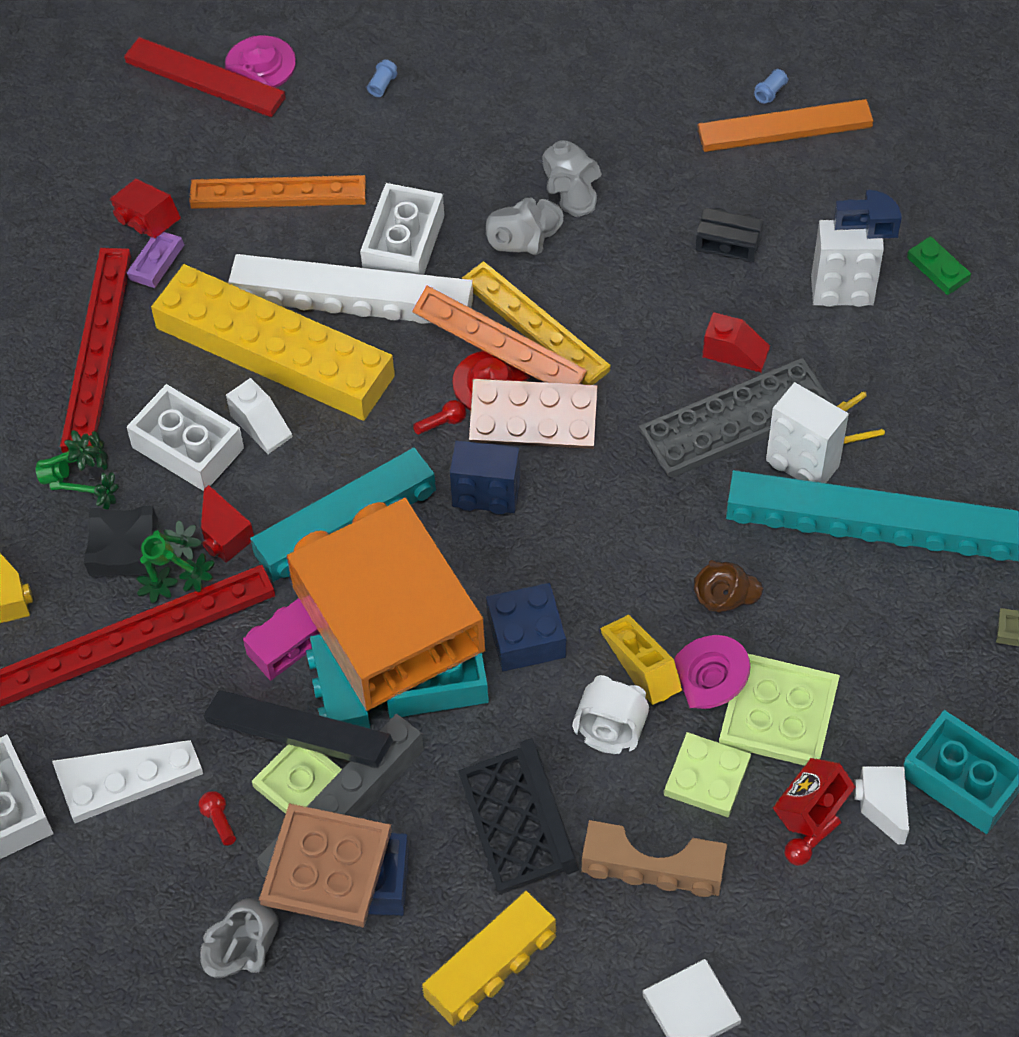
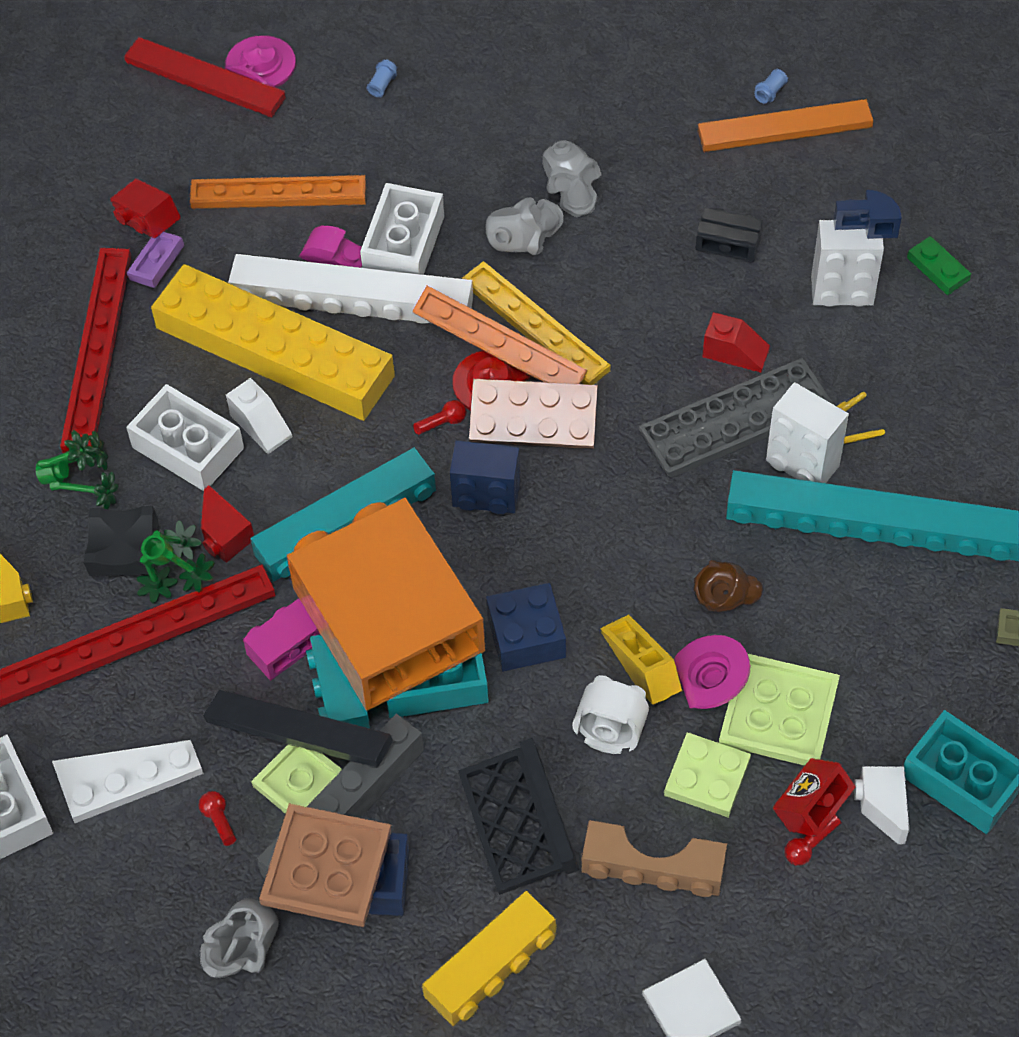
none -> dark pink brick [299,226,362,268]

